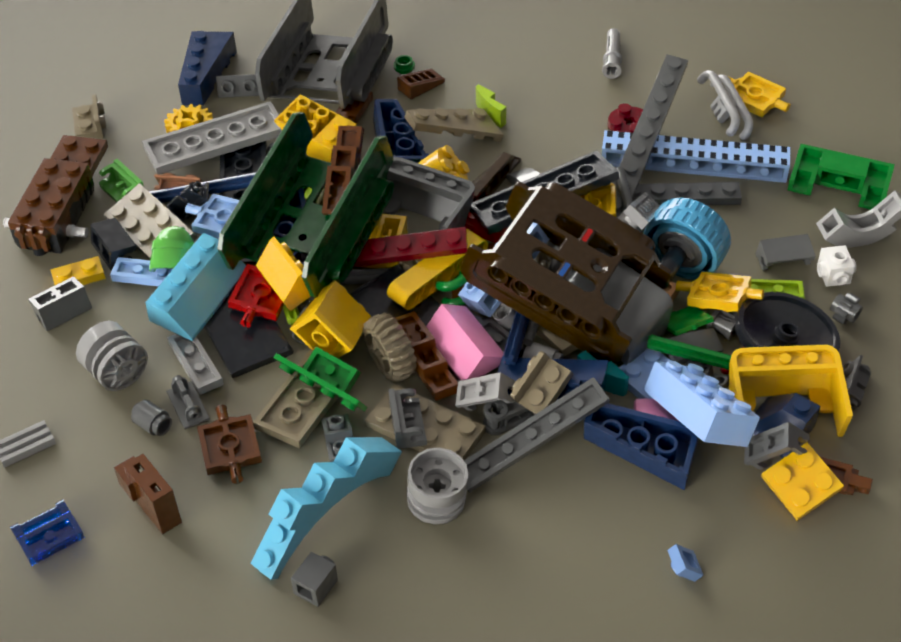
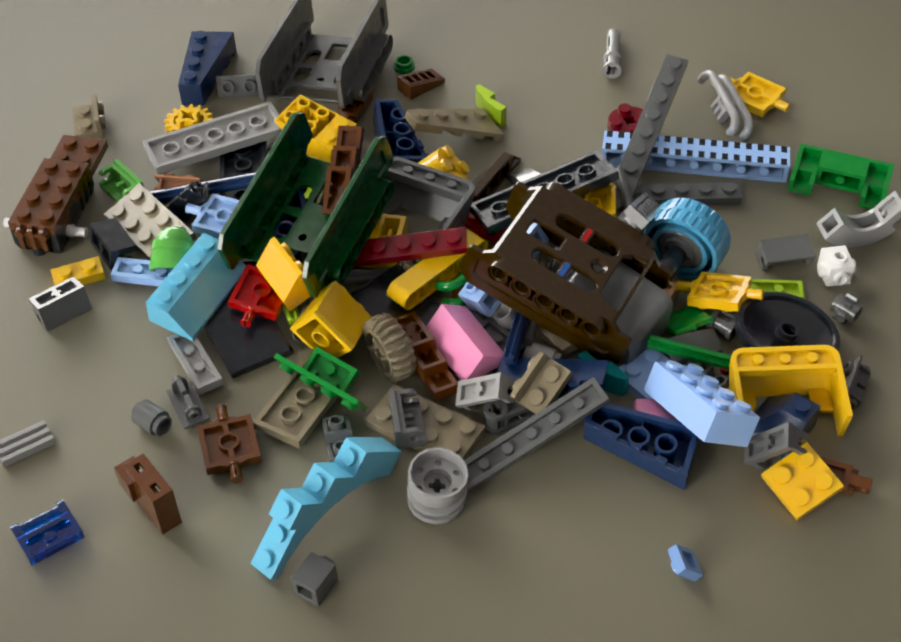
light grey wheel [76,320,148,391] -> none

